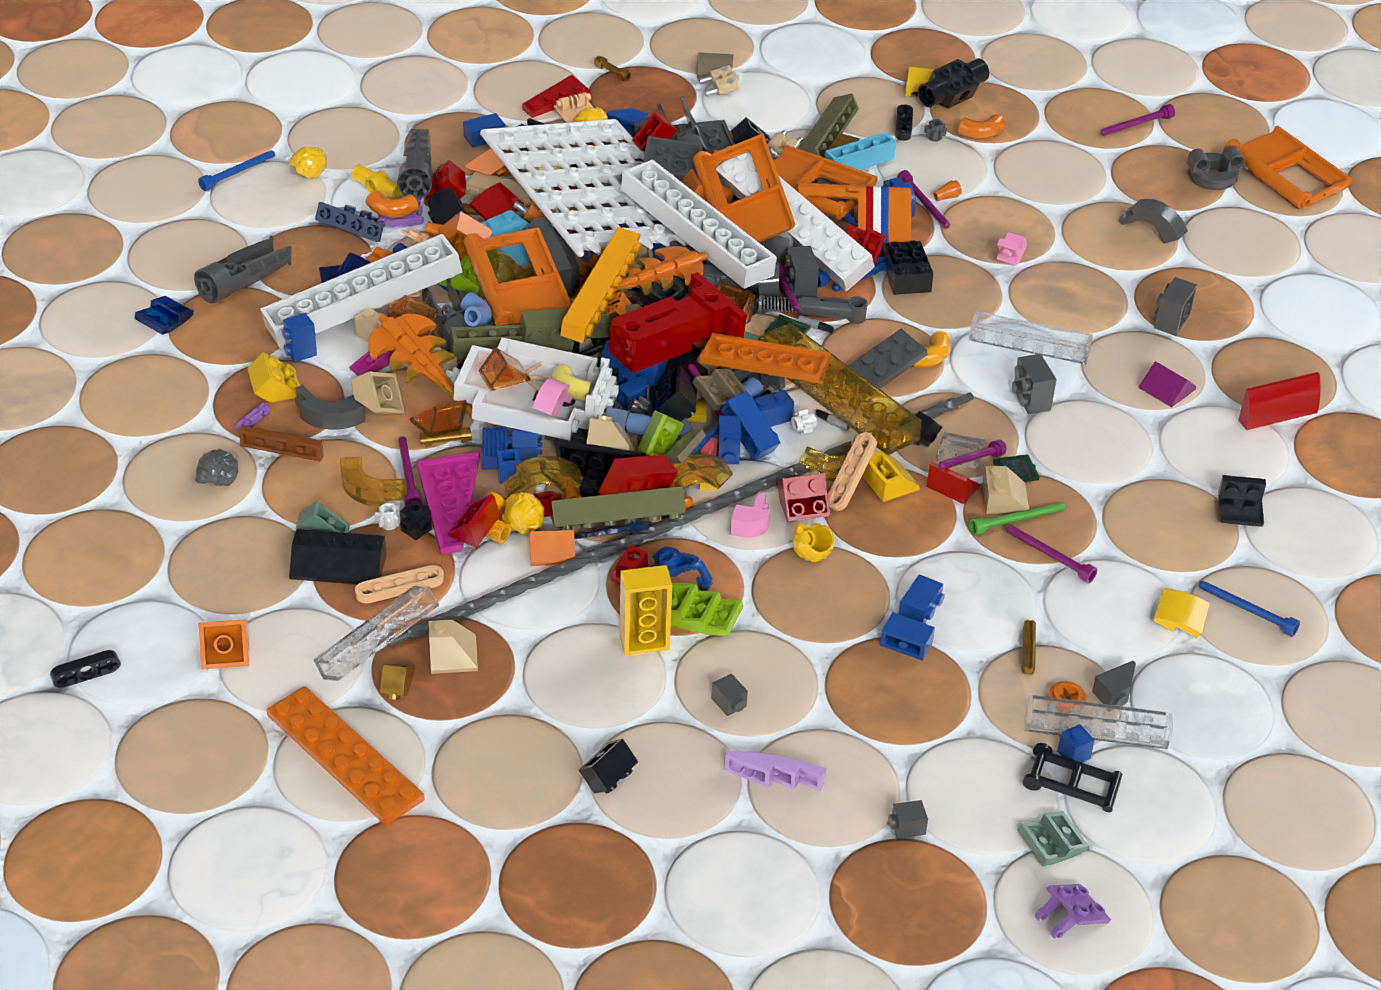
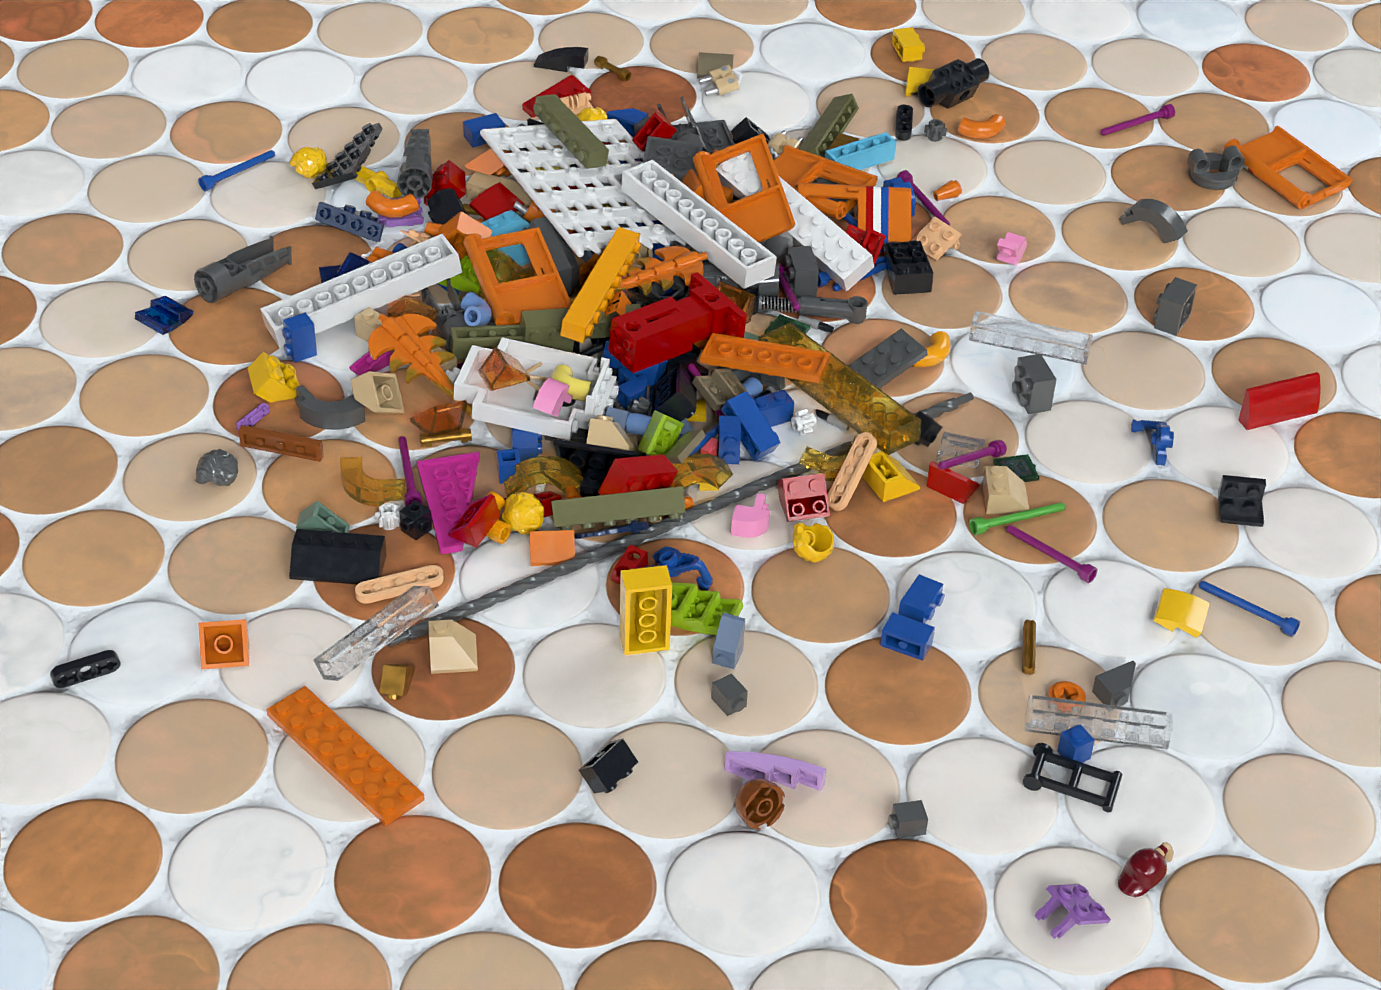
blue brick [482,427,512,470] -> none
sand green slope [1018,811,1089,866] -> none
magenta slope [1139,361,1196,408] -> none
none -> black wing [312,123,383,189]
none -> olive brick [533,94,609,169]
none -> black slope [534,47,588,72]
none -> sand blue slope [713,613,745,669]
none -> dark orange cylinder [735,778,785,830]
none -> yellow brick [892,27,925,62]
none -> light nougat hinge [912,217,962,261]
none -> dark red hair [1118,842,1174,897]
none -> blue animal [1131,419,1174,466]

